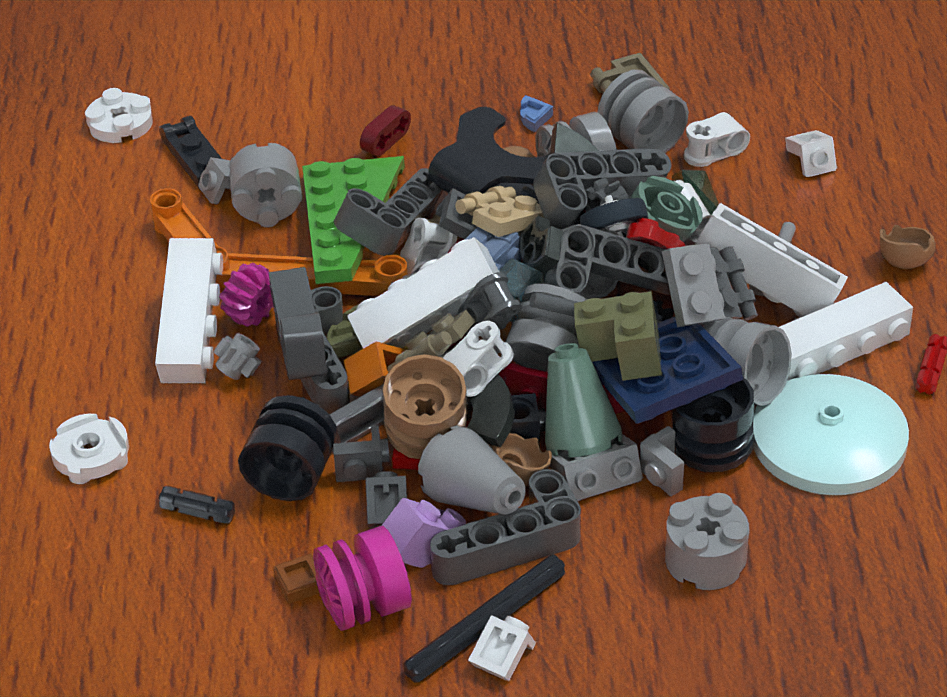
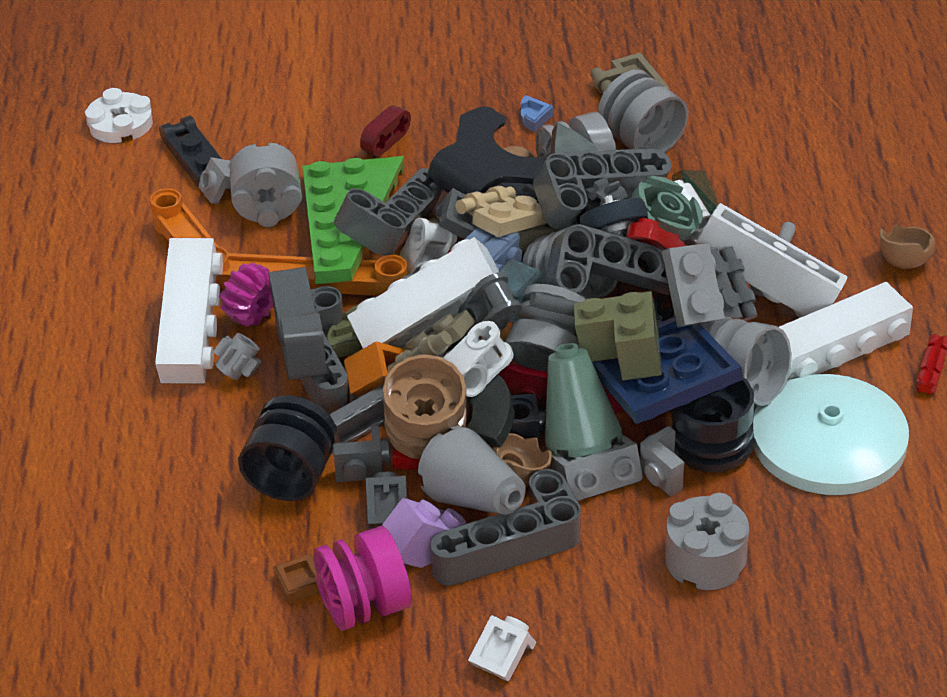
white plate [49,414,129,484] -> none
black axle [158,486,235,524] -> none
black axle [403,555,565,683] -> none
pearl dark grey tile [520,216,563,271] -> none
white piece [684,112,750,167] -> none
white bracket [785,130,837,177] -> none

